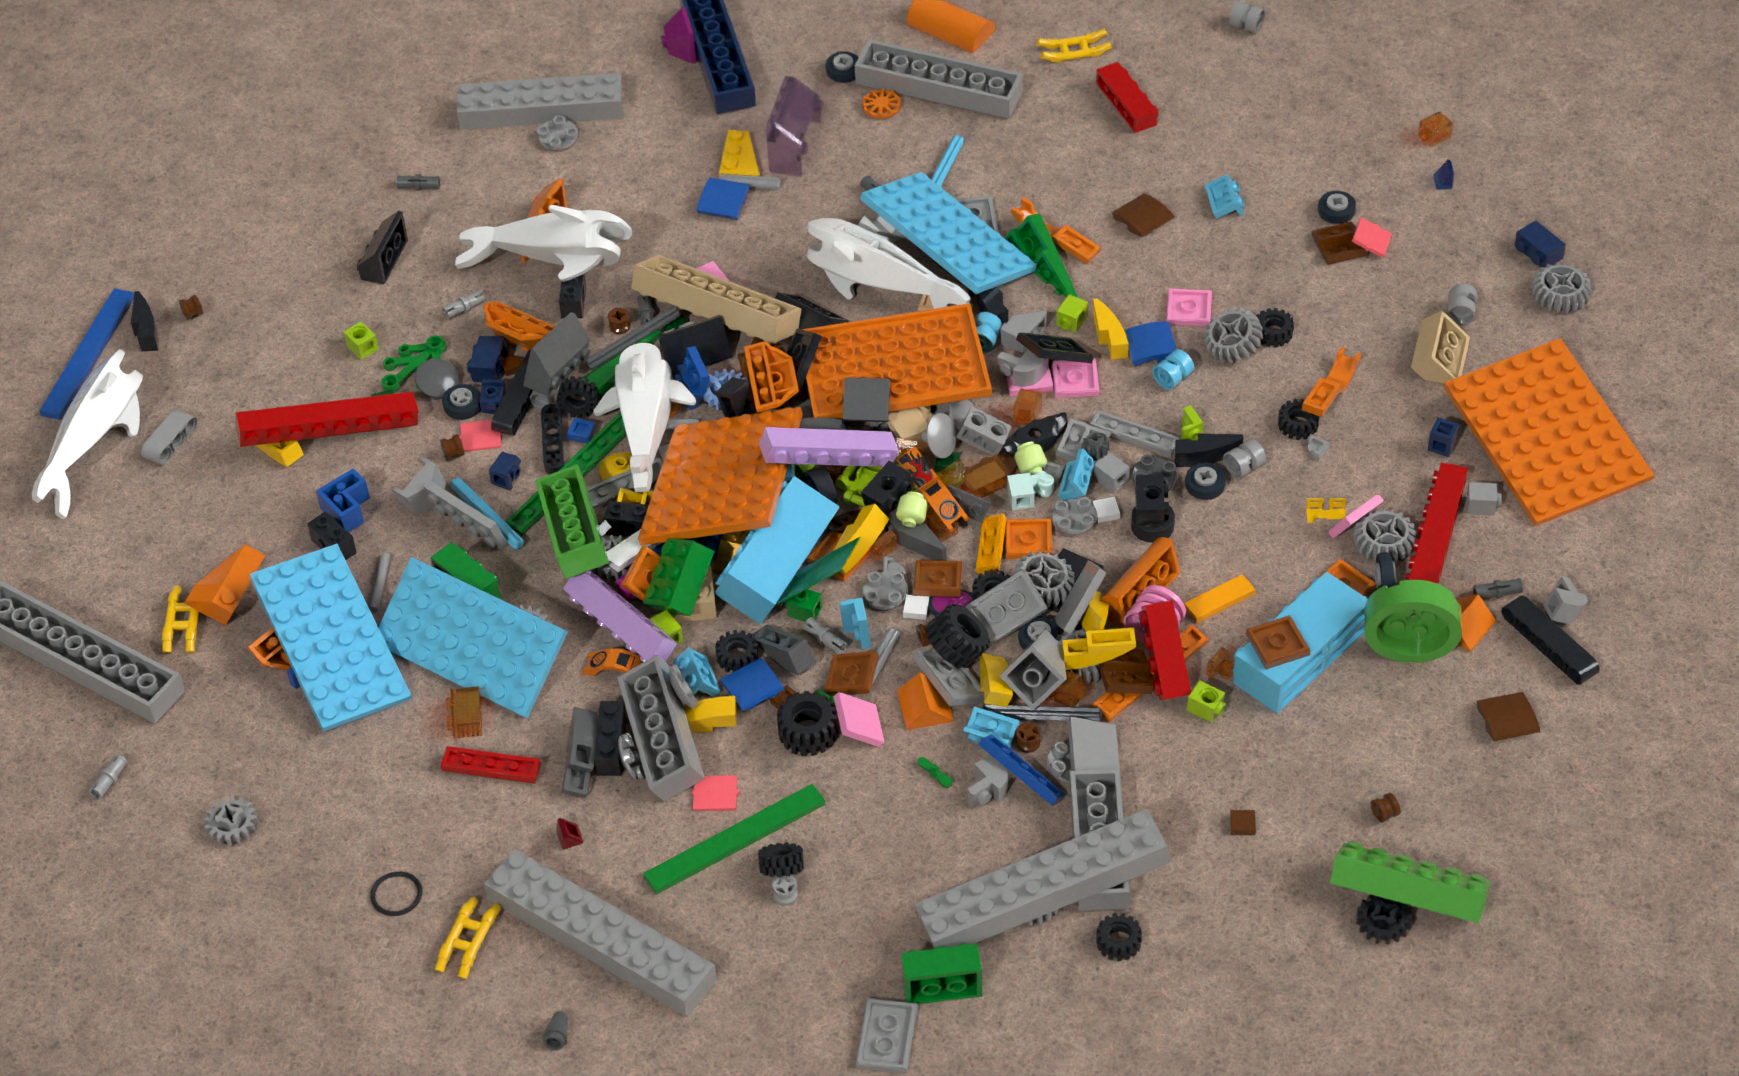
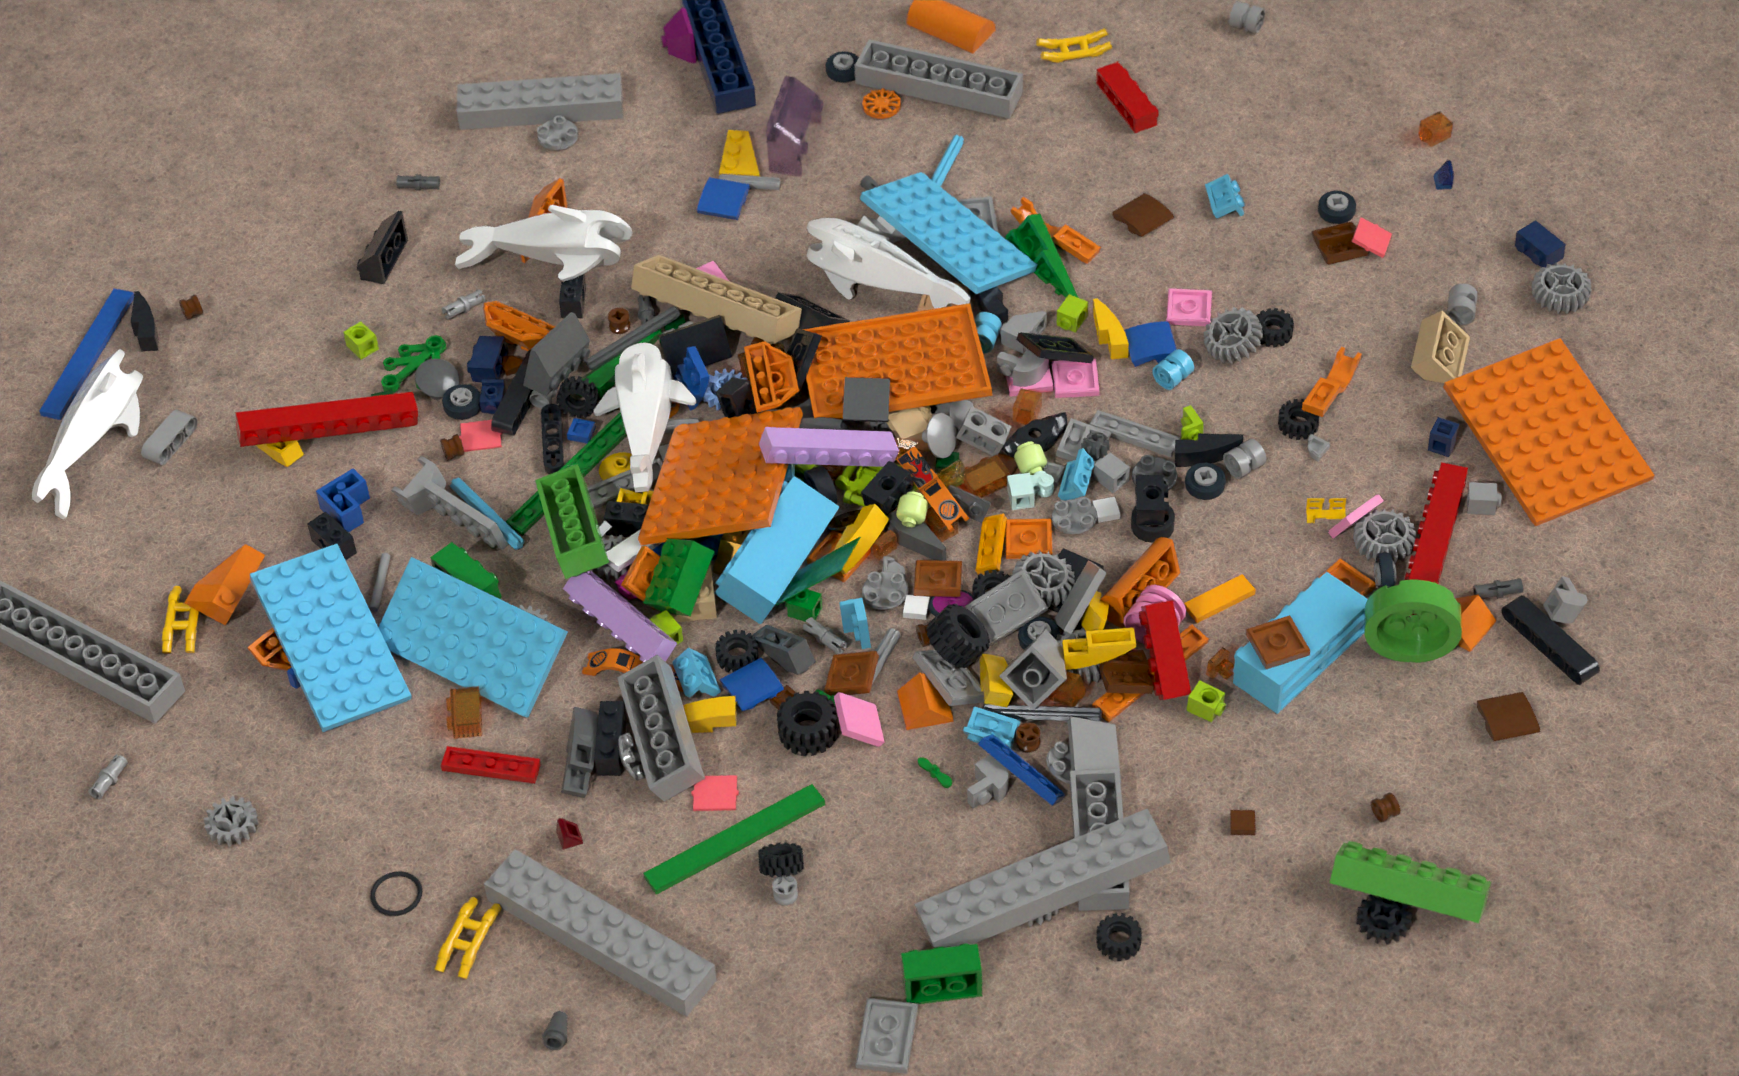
dark blue brick [489,451,521,491] -> none
light grey dish [669,664,699,709] -> none

